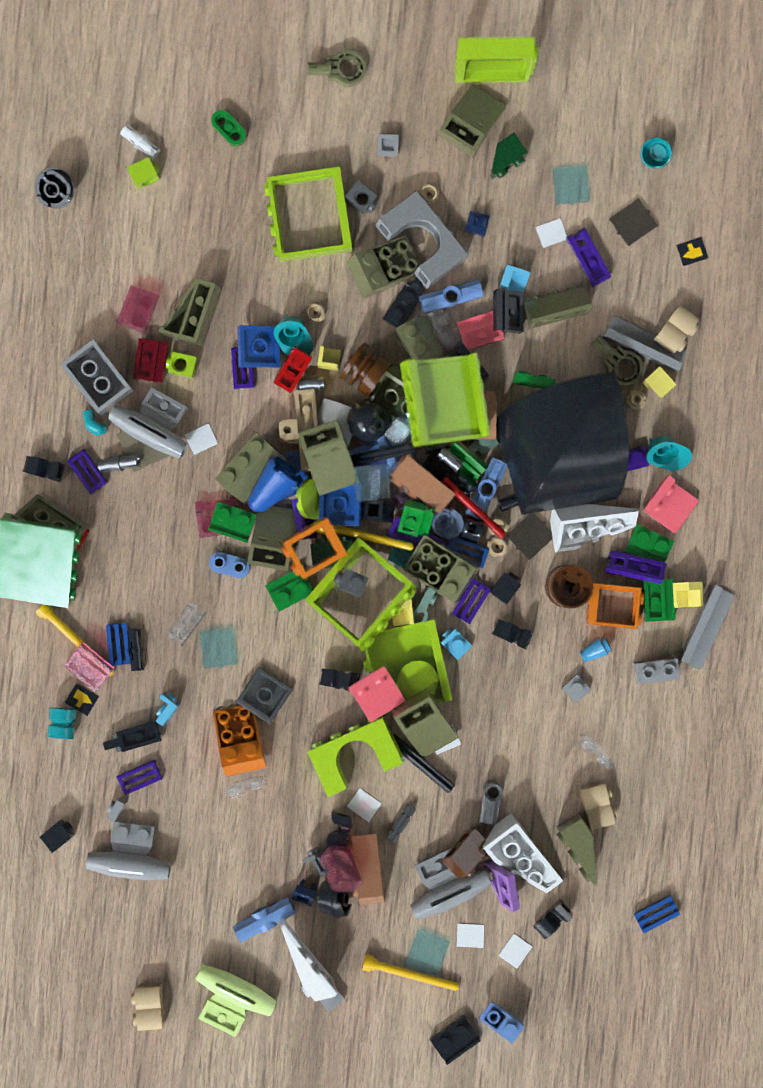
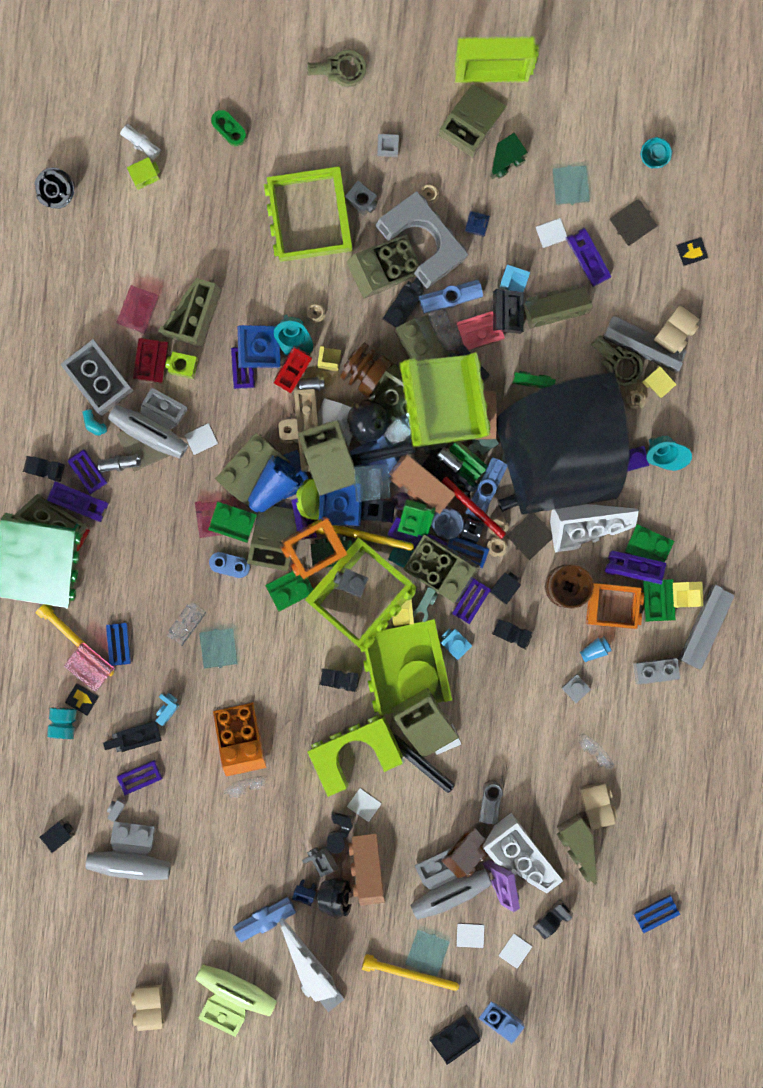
black pin [127,629,144,671] -> none
dark grey plate [236,667,293,724] -> none
clear pink brick [321,845,362,892] -> none
coral bracket [348,666,405,722] -> none
dark grey axle [387,803,416,842] -> none
coral bracket [642,475,699,533] -> none
none -> dark purple plate [47,481,109,522]

